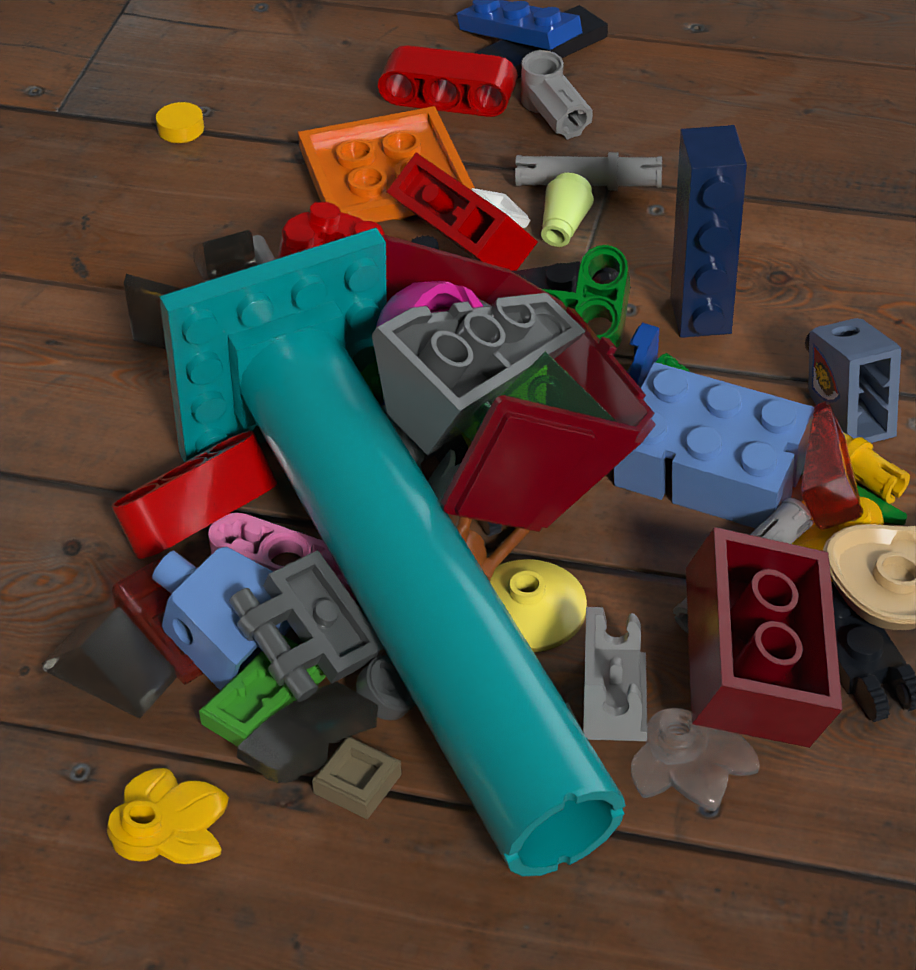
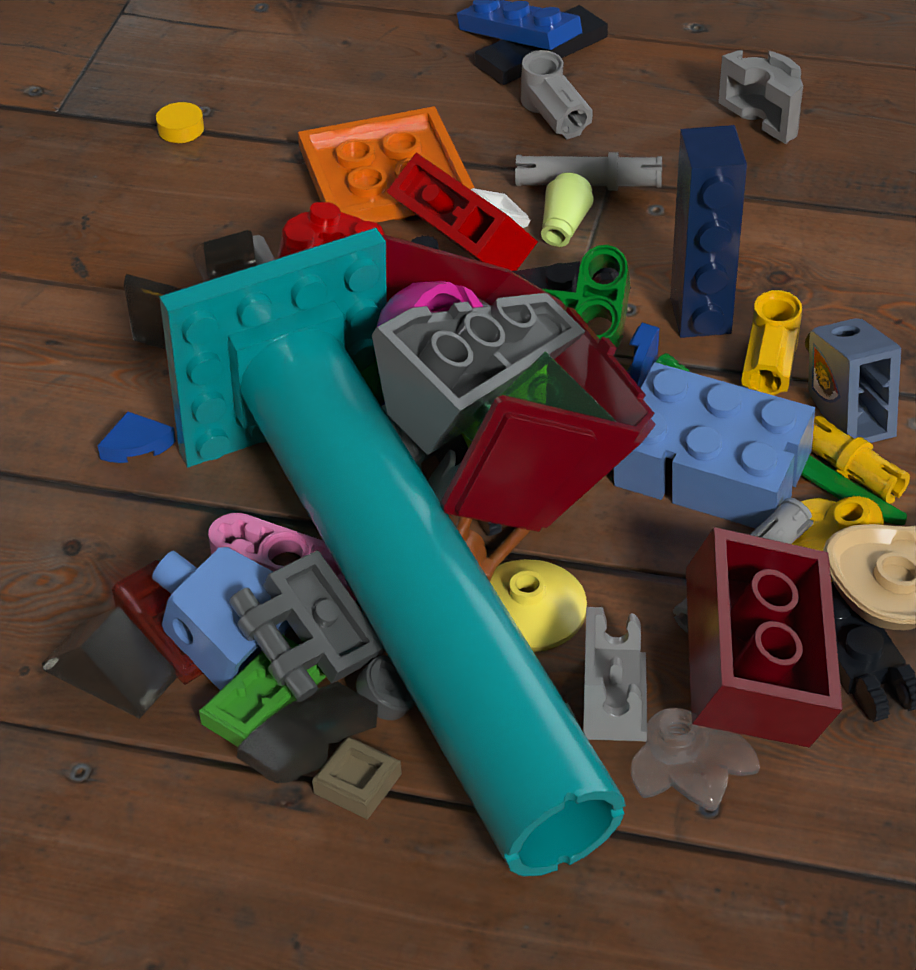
yellow plate [107,768,229,864] -> none
red beam [111,431,277,559] -> none
red beam [378,45,518,117] -> none
clear red slope [801,401,863,529] -> none
none -> blue tile [98,412,176,463]
none -> light grey cylinder [719,50,803,144]
none -> yellow piece [741,290,802,396]

